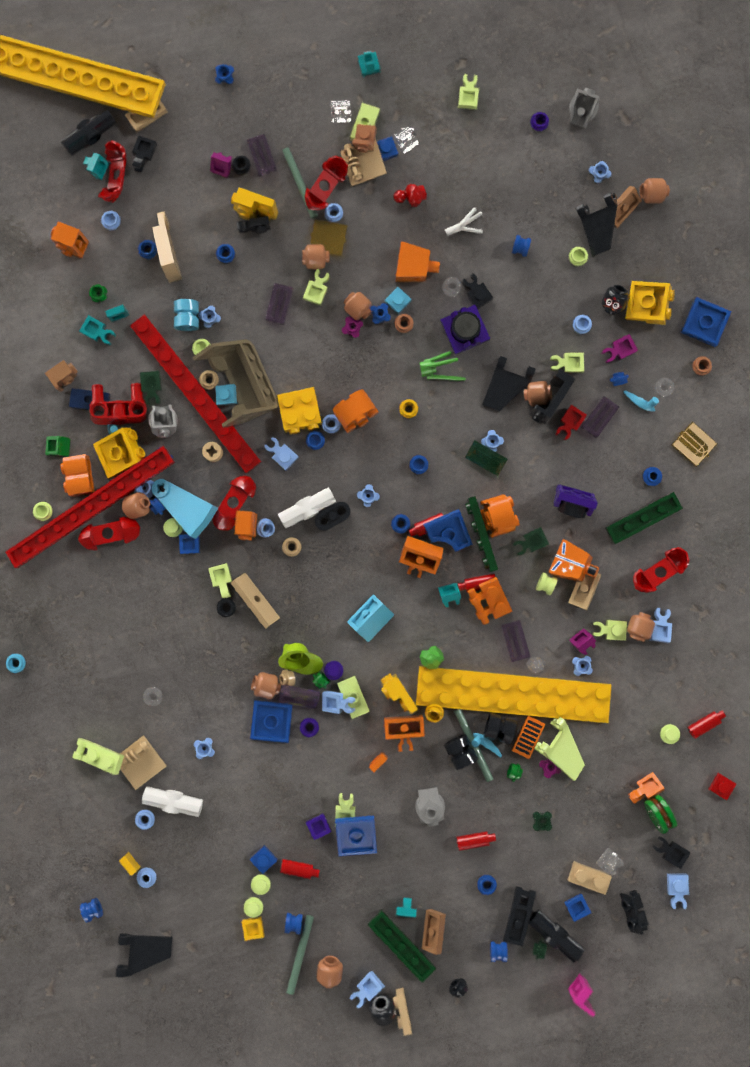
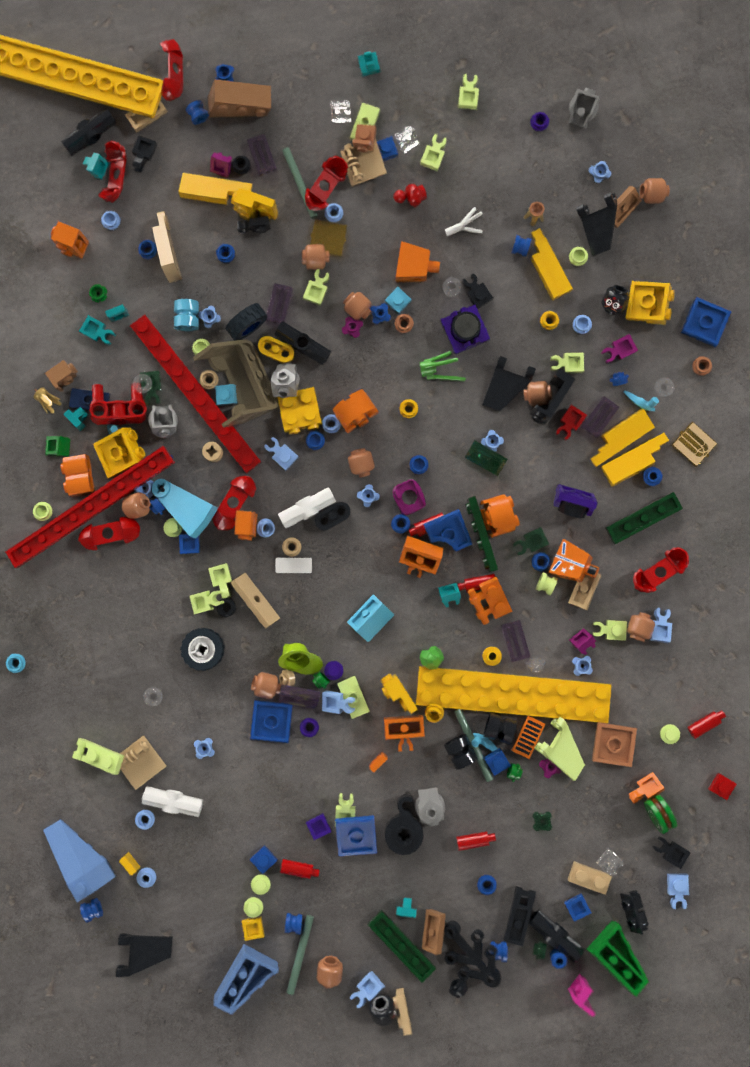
none -> pearl gold piece [34,387,62,414]
none -> medium blue wedge [43,819,116,902]
none -> teal tile [63,407,88,431]
none -> clear plate [133,374,152,393]
none -> red piece [160,39,184,101]
none -> yellow piece [179,173,252,205]
none -> black wheel [180,628,225,671]
none -> blue wheel [185,100,209,125]
none -> yellowish green plate [190,590,224,614]
none -> medium nougat wedge [208,79,271,117]
none -> medium blue wedge [214,944,279,1014]
none -> black wheel [225,303,268,341]
none -> yellow plate [258,336,295,364]
none -> light grey hand [271,363,300,398]
none -> black piece [274,321,331,366]
none -> white sticker [275,558,312,573]
none -> nougat head [348,448,375,477]
none -> black piece [385,794,424,855]
none -> magenta piece [393,479,426,516]
none -> yellowish green plate [420,134,446,171]
none -> black plant [444,921,501,988]
none -> yellow plate [482,646,502,666]
none -> blue plate [484,748,511,776]
none -> piece [524,202,545,226]
none -> yellow piece [531,228,573,301]
none -> blue plate [531,552,551,572]
none -> yellow plate [540,311,559,330]
none -> blue pin [550,949,567,969]
none -> green wedge [586,920,649,997]
none -> yellow piece [590,409,655,467]
none -> nougat plate [592,722,637,767]
none -> yellow piece [601,433,669,487]

